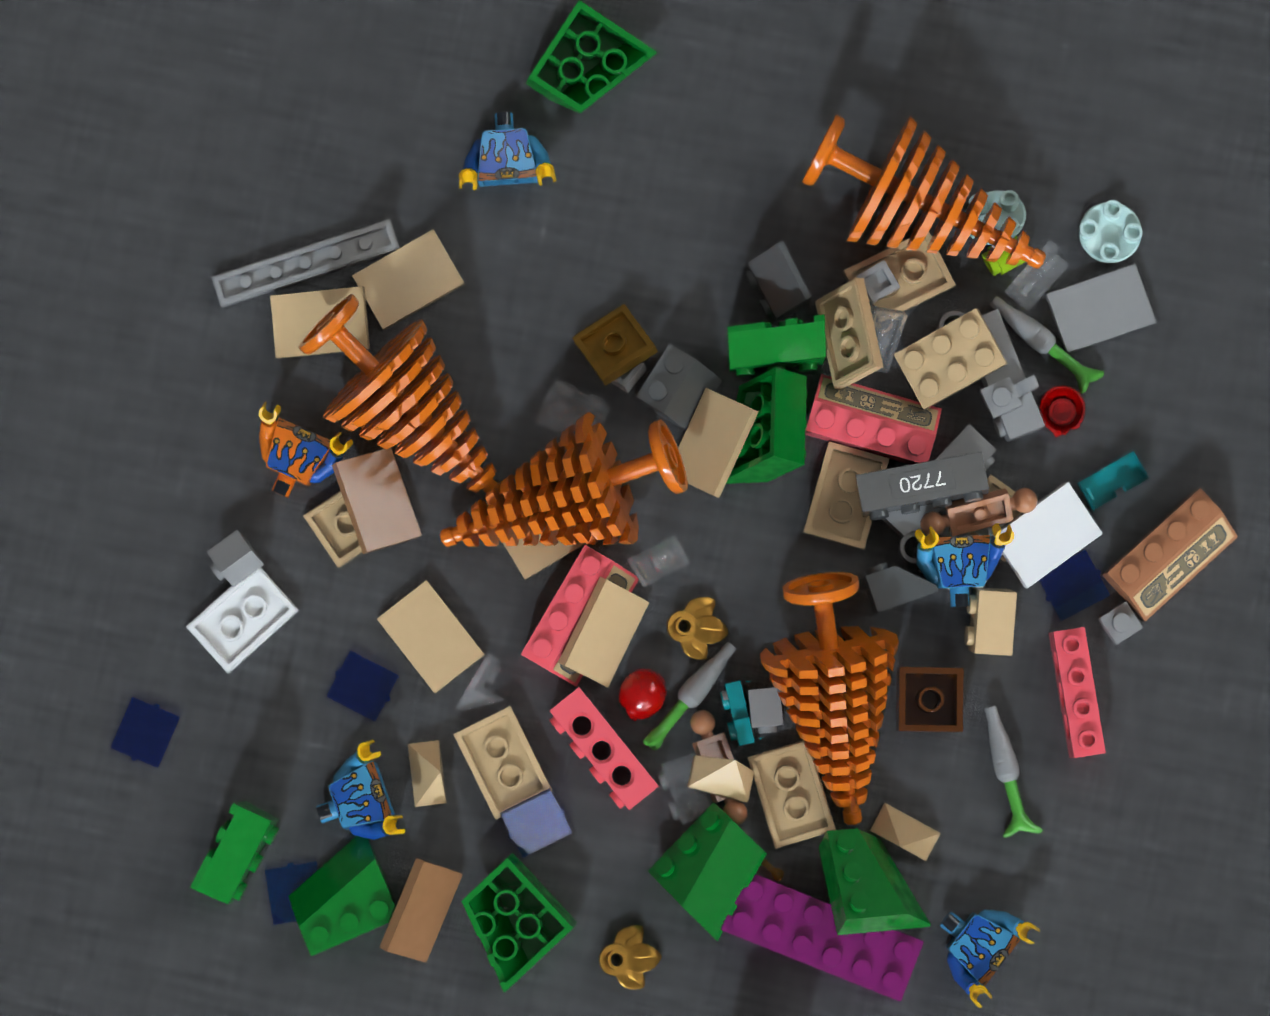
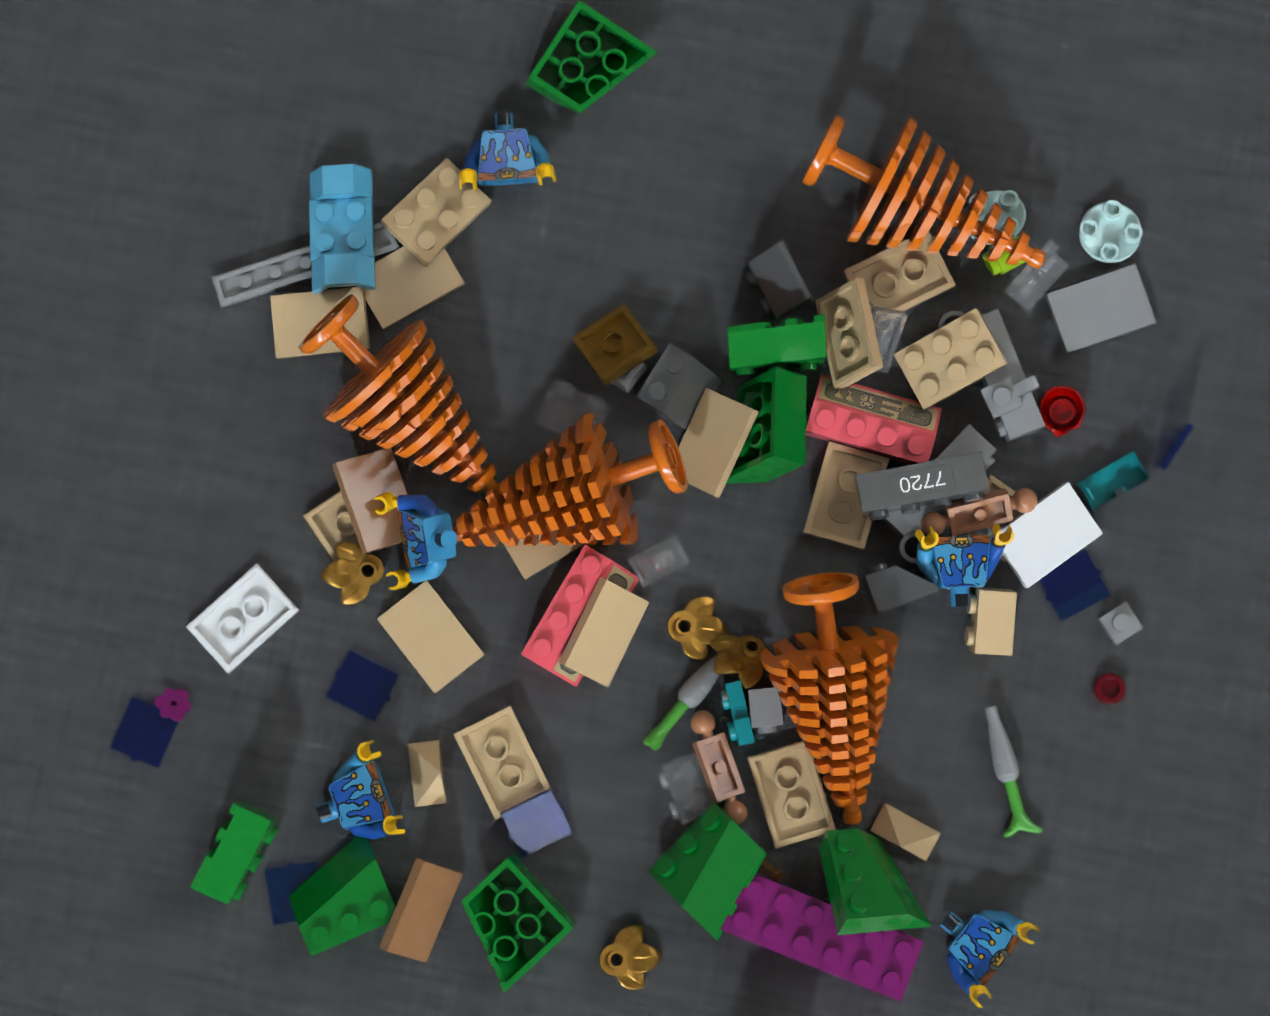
light grey brick [207,530,264,587] -> none
torso [259,401,353,498] -> none
clear slope [455,653,506,711] -> none
coral brick [549,687,659,810] -> none
red hair [619,668,667,722] -> none
tan slope [687,755,754,803] -> none
light grey plate [857,260,900,304] -> none
reddish brown brick [896,667,964,732] -> none
light grey piece [990,296,1104,394] -> none
coral brick [1048,627,1106,758] -> none
nougat slope [1102,488,1238,622] -> none
none -> magenta plant [155,688,192,722]
none -> medium azure piece [309,164,376,294]
none -> pearl gold plate [321,542,384,605]
none -> torso [374,492,457,590]
none -> tan plate [381,158,492,266]
none -> pearl gold plate [710,634,766,689]
none -> dark red tile [1093,673,1126,705]
none -> clear blue piece [1154,423,1194,471]

